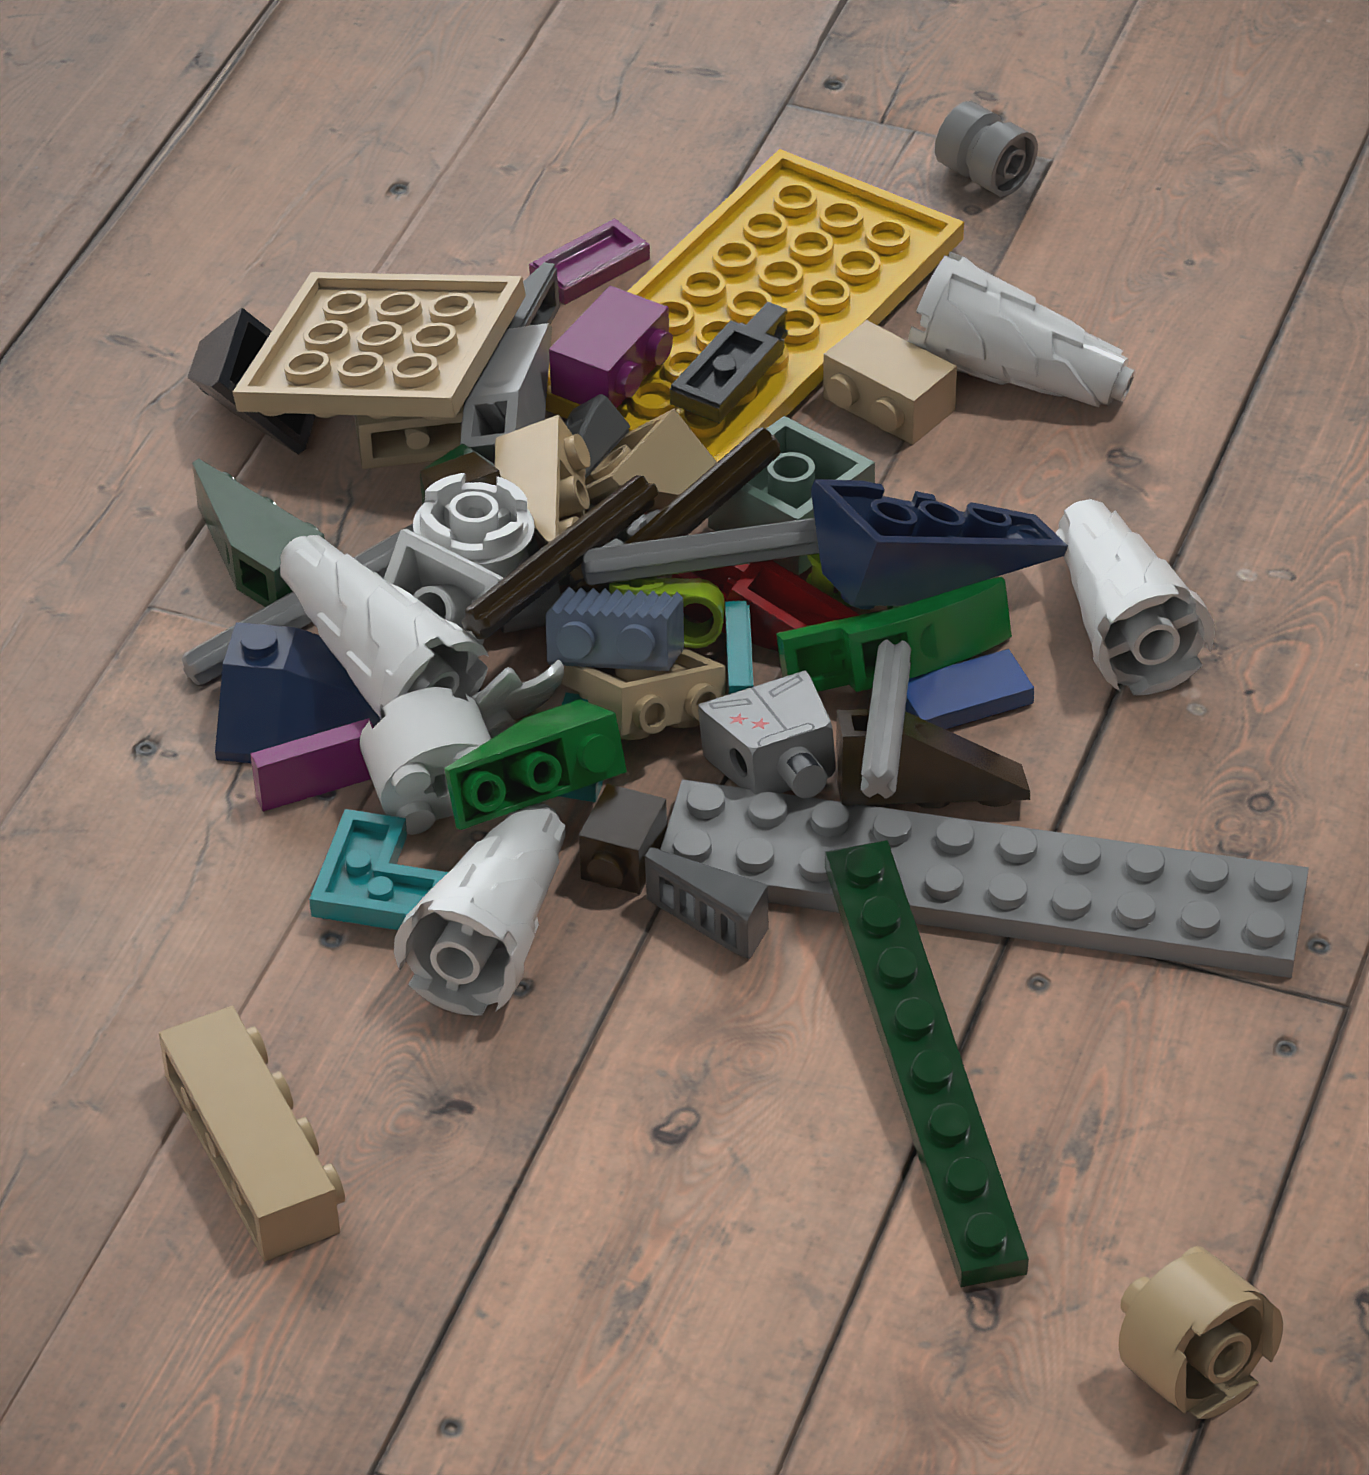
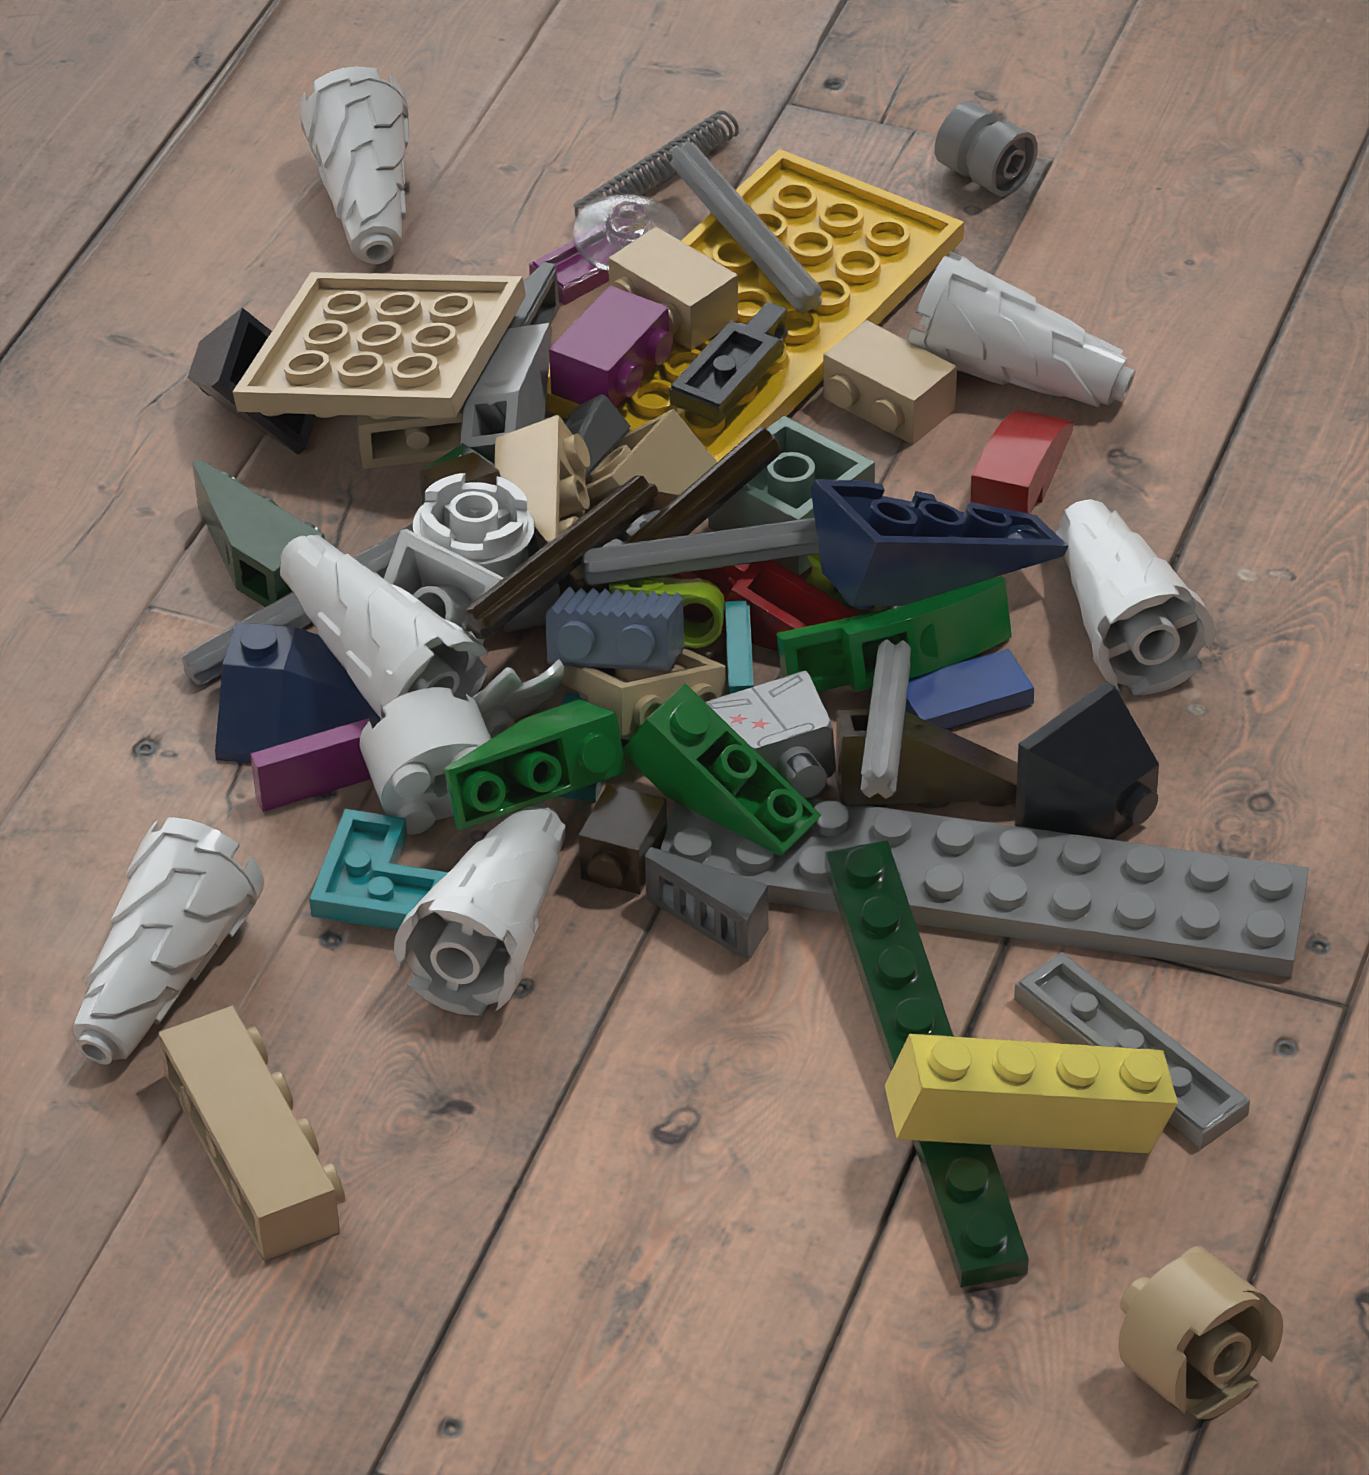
none -> white cone [72,817,264,1064]
none -> white cone [299,66,409,264]
none -> light grey piece [573,110,739,230]
none -> clear dish [573,194,683,272]
none -> tan brick [609,227,738,351]
none -> green slope [623,683,822,856]
none -> light grey axle [670,141,822,313]
none -> light yellow brick [885,1034,1178,1154]
none -> red slope [970,410,1074,514]
none -> light grey tile [1014,952,1250,1149]
none -> black slope [1015,681,1159,840]

